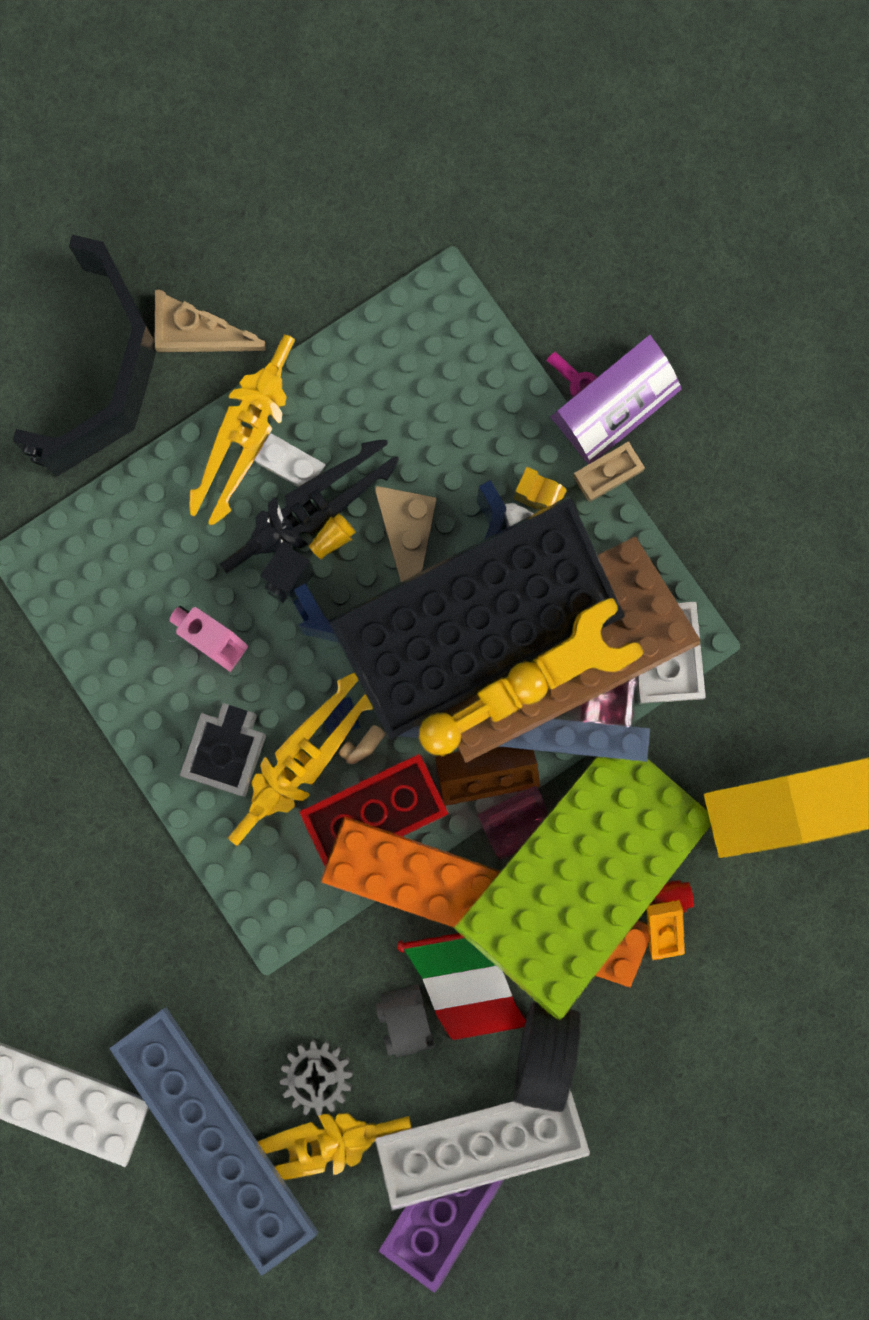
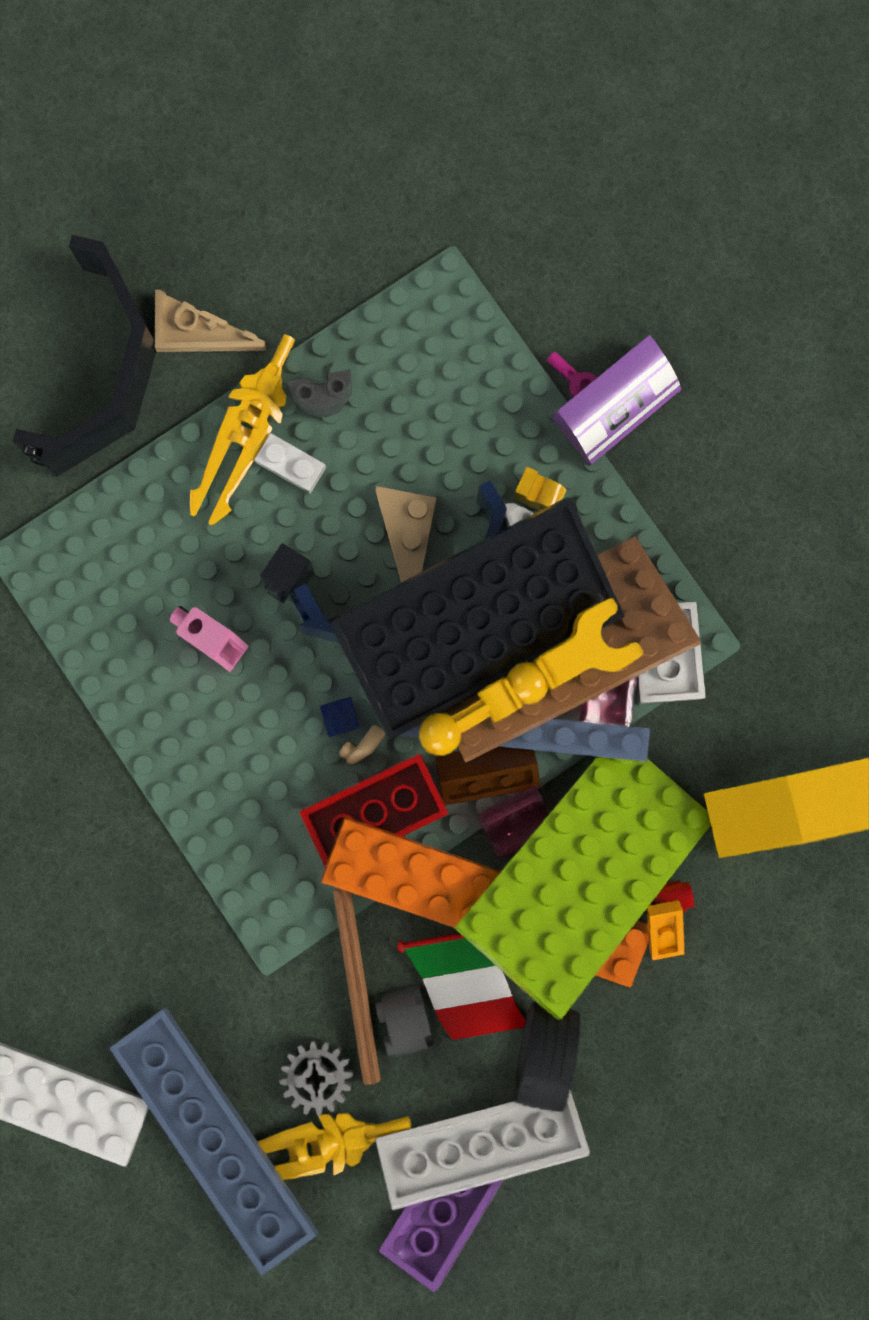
piece [180,703,266,797] -> none
black sword [219,440,399,574] -> none
yellow sword [227,672,373,846] -> none
yellow cone [308,513,356,560] -> none
tan plate [573,441,645,503] -> none
none -> dark grey cylinder [287,369,352,417]
none -> medium nougat axle [333,888,381,1085]

